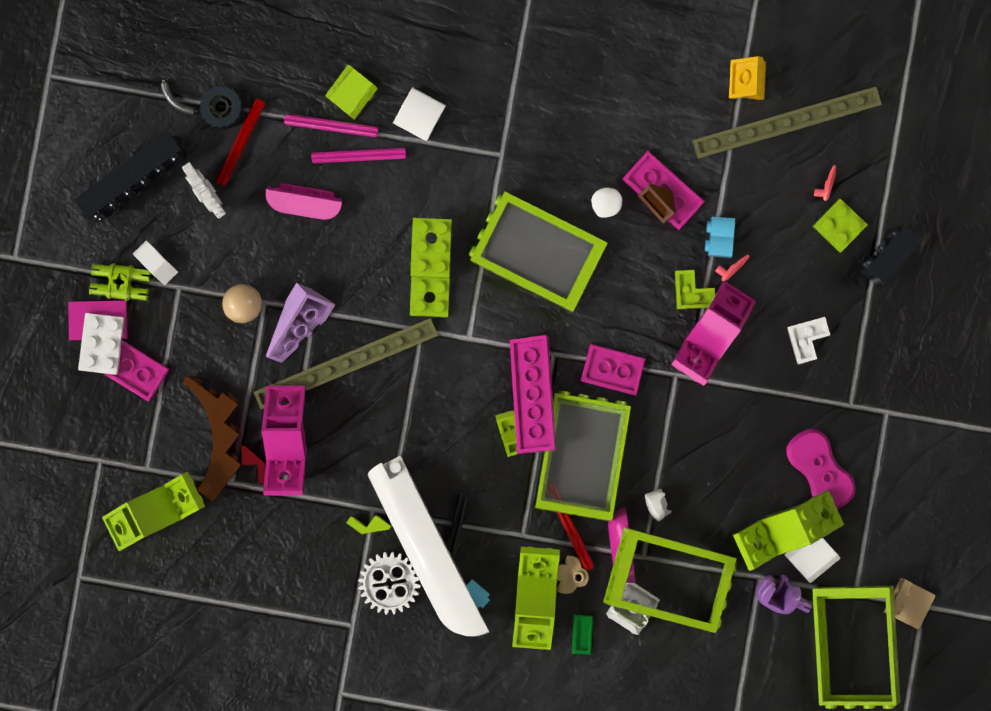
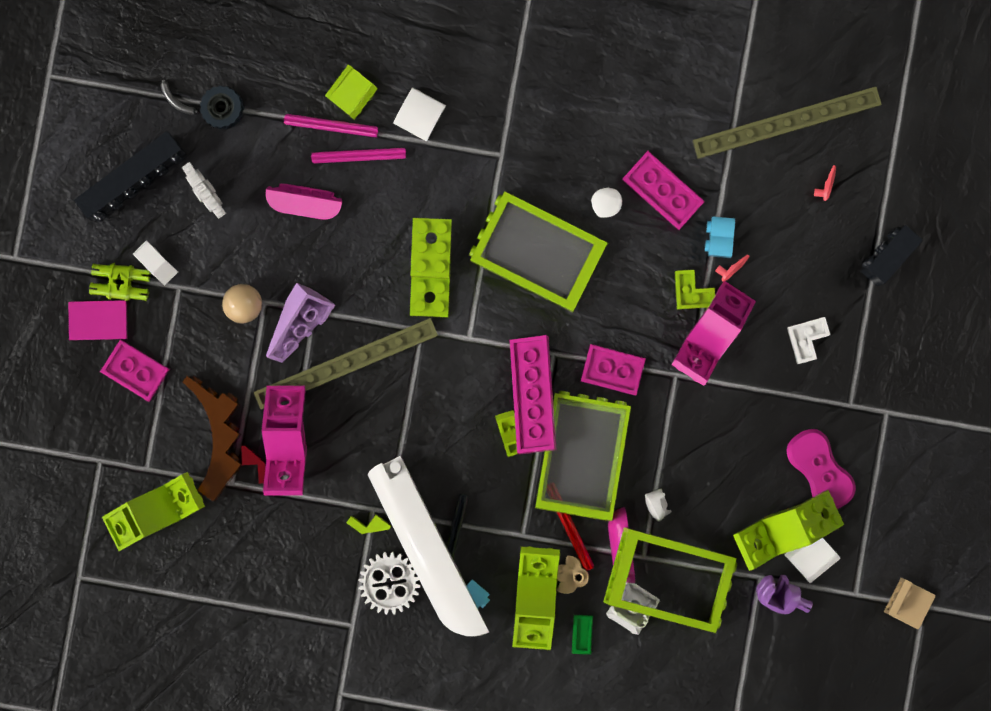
white plate [78,313,125,375] -> none
red axle [216,99,265,186] -> none
reddish brown slope [638,184,676,224] -> none
yellow bracket [729,56,766,100] -> none
lime window [812,586,900,709] -> none
lime plate [813,199,867,253] -> none

